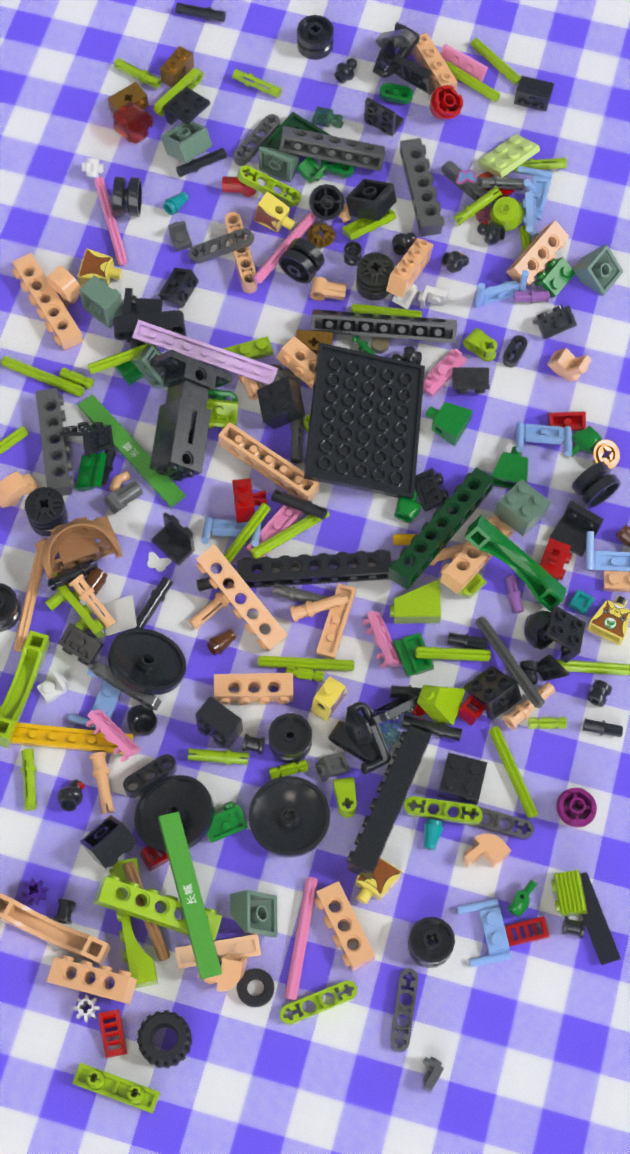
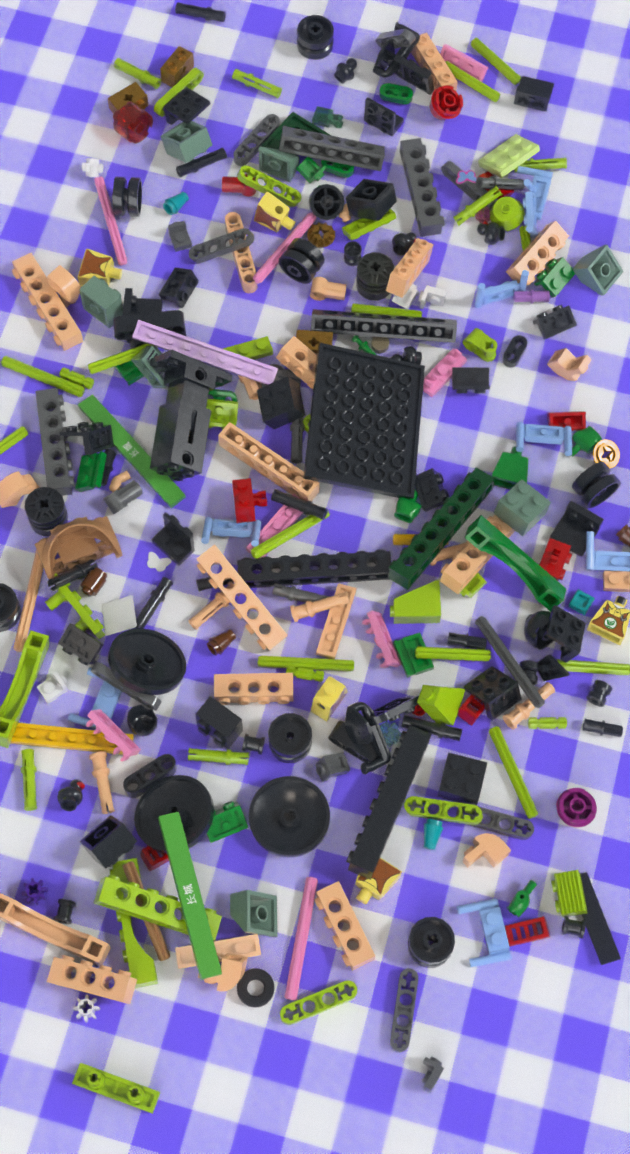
light nougat pin [69,574,116,629] -> none
red slope [98,1009,127,1059] -> none
black tyre [137,1010,192,1068] -> none
lime axle [224,503,270,563] -> none
lime axle [269,760,308,779] -> none
lime piece [333,777,357,818] -> none
black axle [390,685,422,698] -> none
green torso [426,402,473,446] -> none
black animal [442,251,469,273] -> none
medium lavender axle [506,575,524,614] -> none

